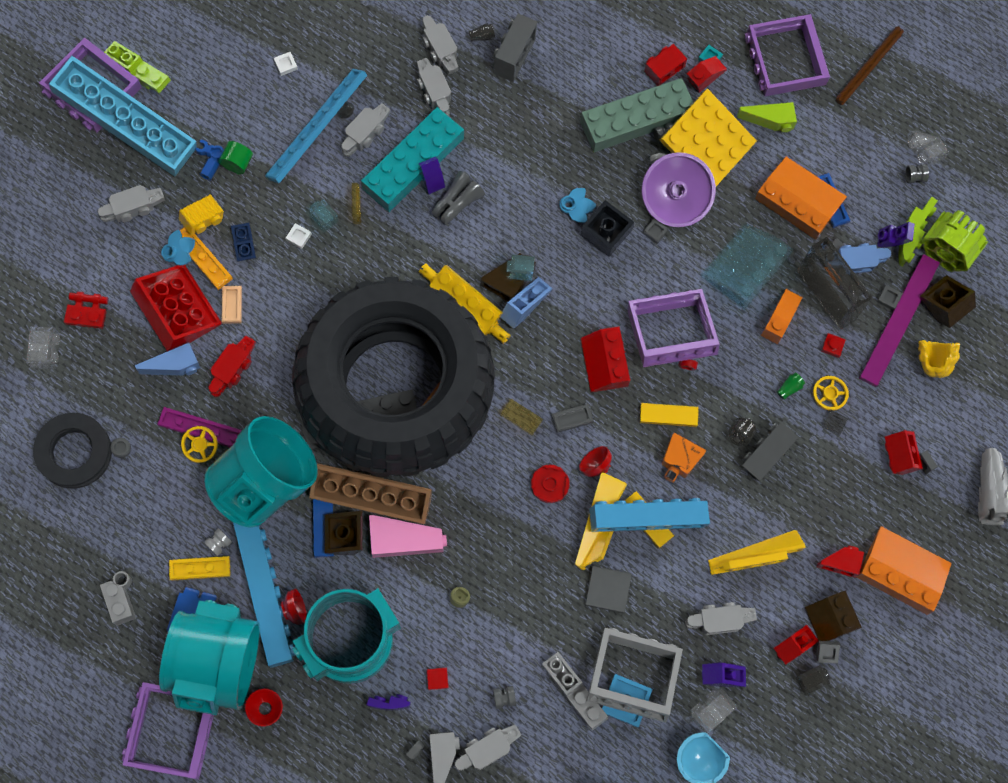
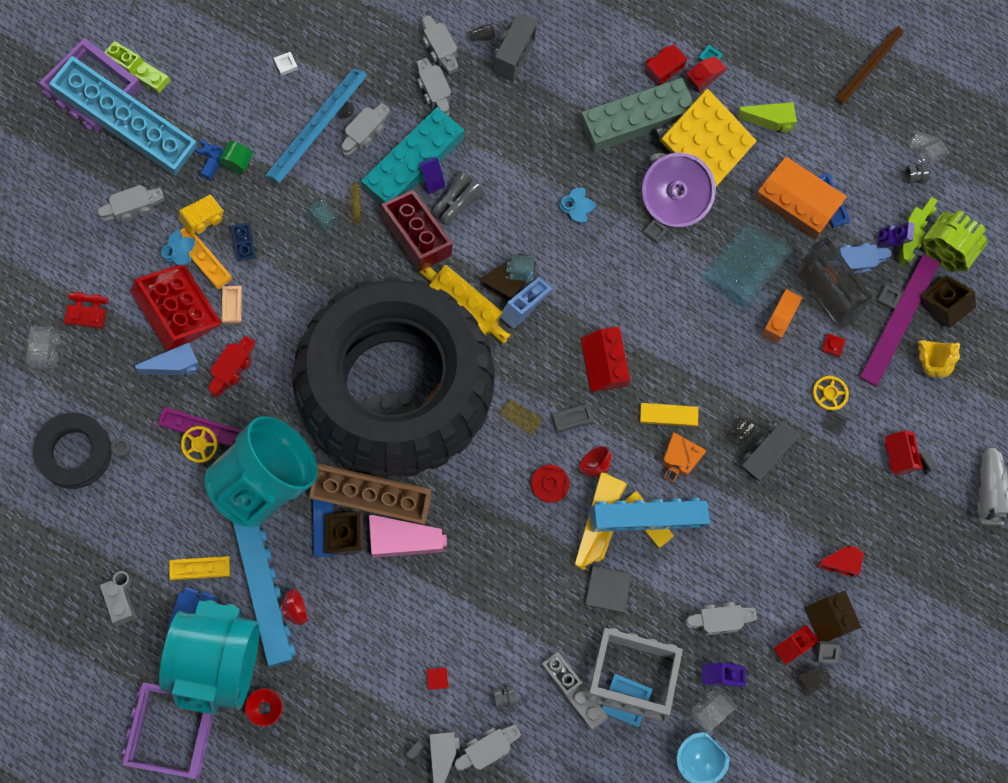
light grey wheel [204,528,232,556] -> none
white tile [285,223,312,249] -> none
teal cylinder [292,588,401,684] -> none
dark purple slope [366,694,411,711] -> none
olive tile [449,587,470,608] -> none
black brick [580,200,634,257] -> none
medium lavender window [628,289,720,367] -> none
red tile [678,359,698,371] -> none
yellow wedge [708,530,806,575] -> none
medium lavender window [745,14,830,97] -> none
green cone [777,372,805,400] -> none
orange slope [856,526,952,615] -> none
none -> dark red brick [381,189,453,272]

